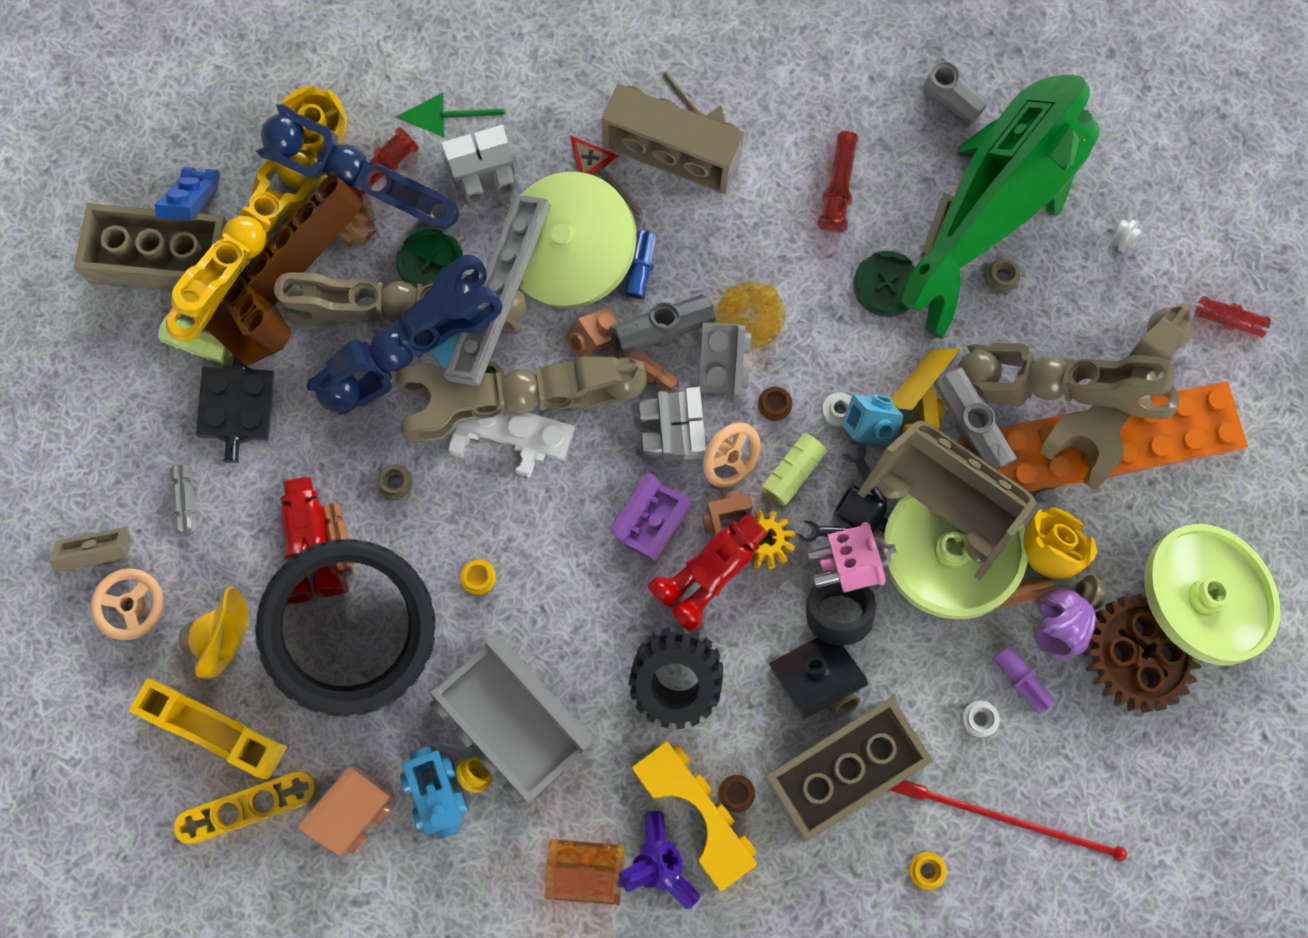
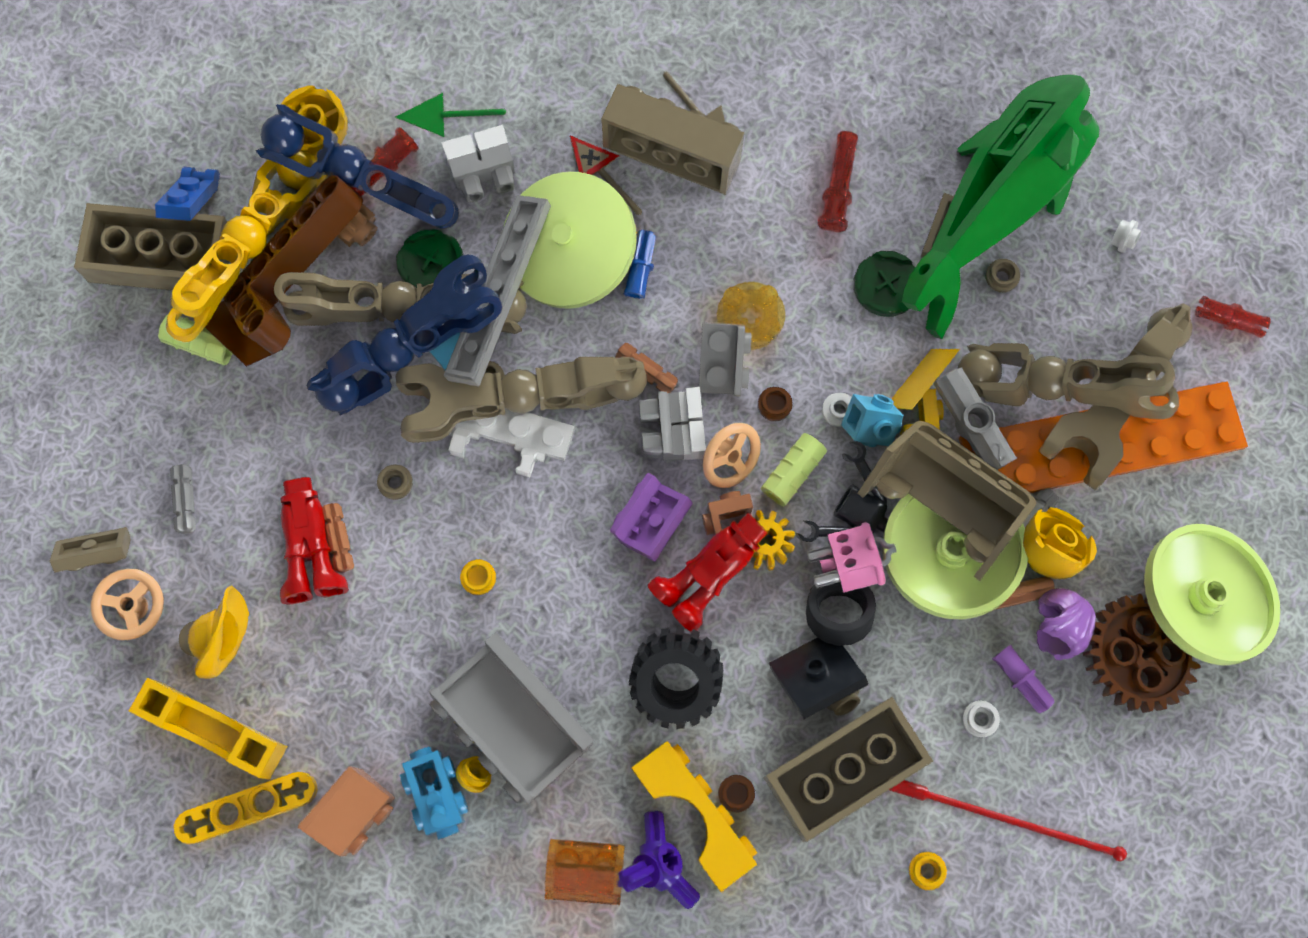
black plate [196,355,274,463] -> none
black tyre [255,539,436,717] -> none
nougat bracket [565,307,619,357] -> none
dark grey piece [609,294,716,355] -> none
light grey piece [923,61,989,126] -> none
dark tan plate [1074,575,1107,610] -> none

